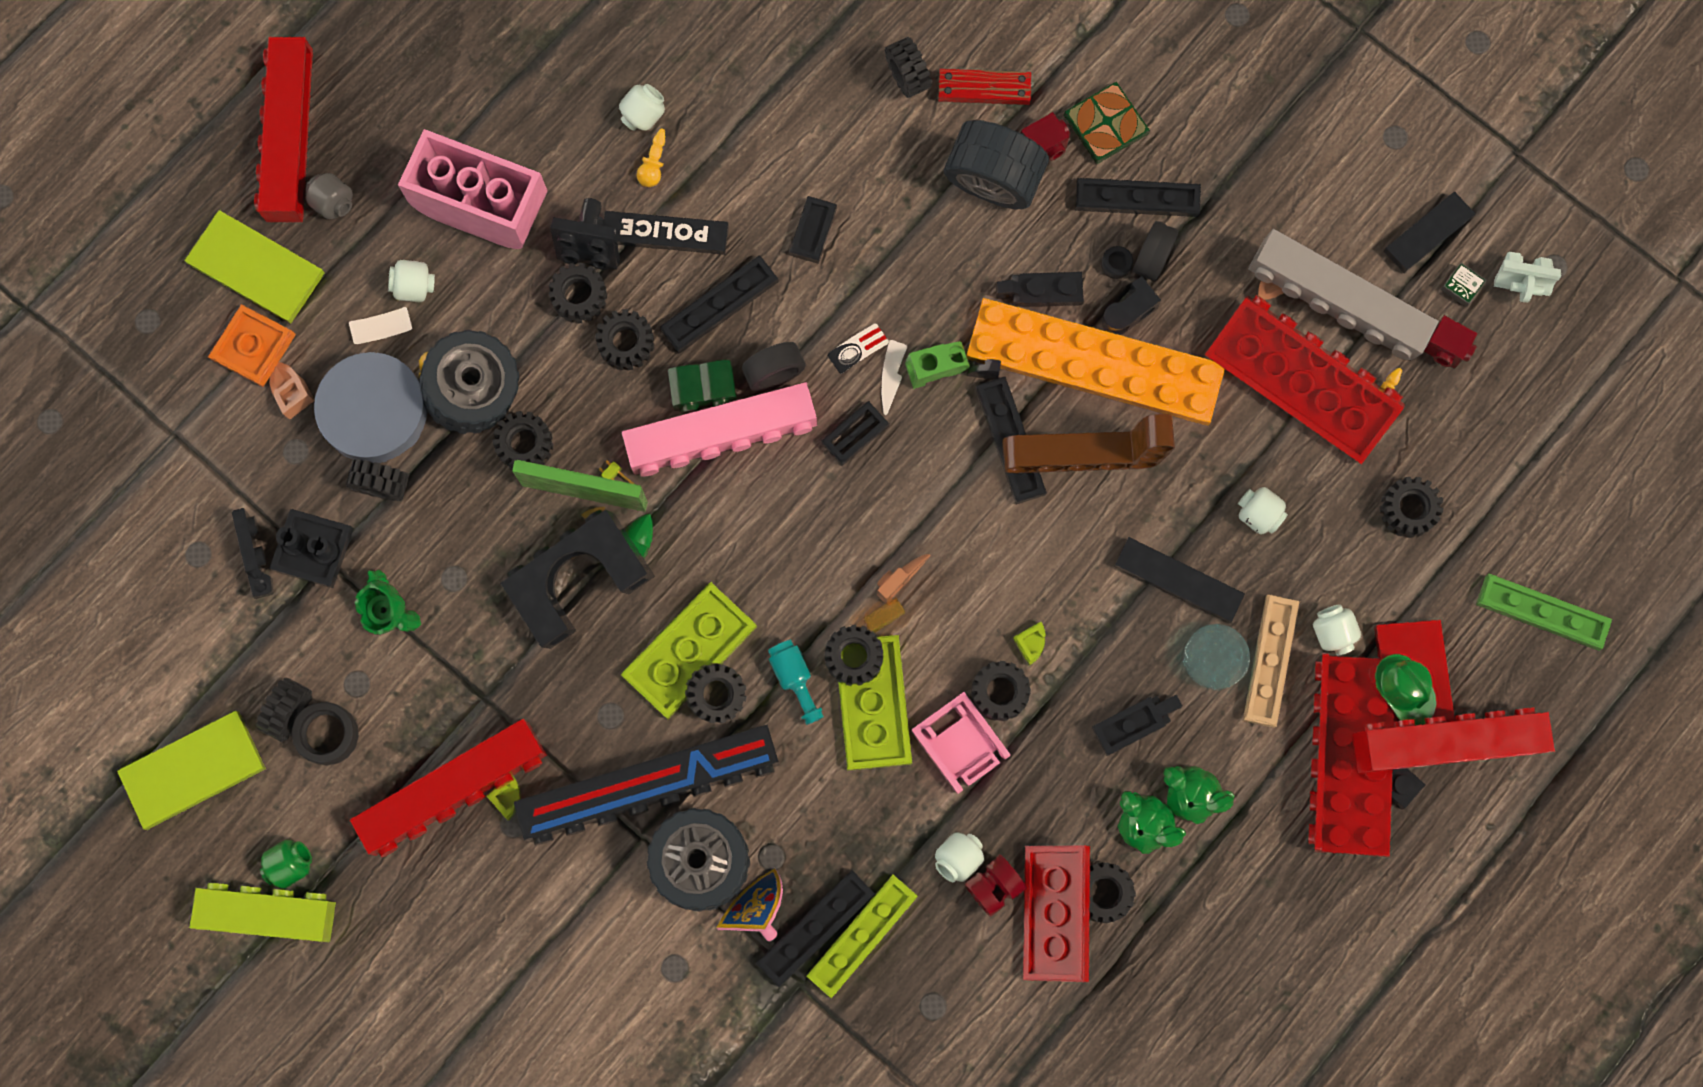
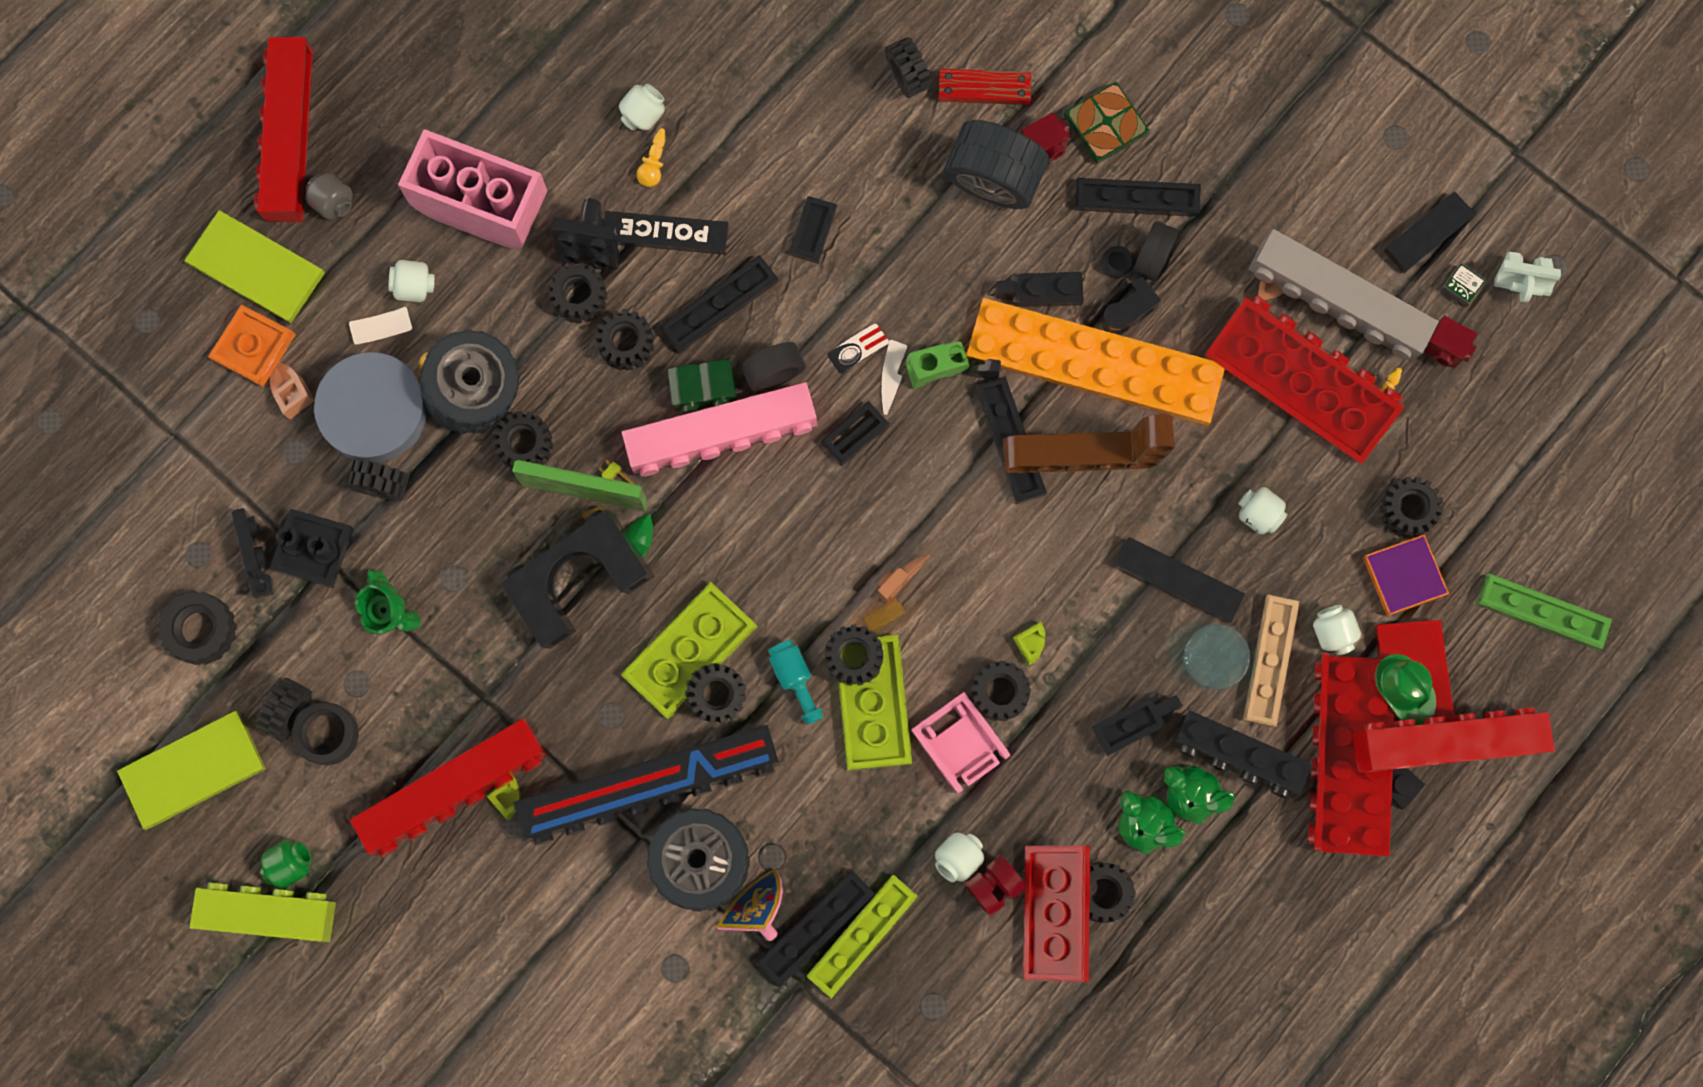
none -> black tyre [158,591,237,665]
none -> black brick [1172,710,1312,799]
none -> dark purple tile [1363,534,1449,617]

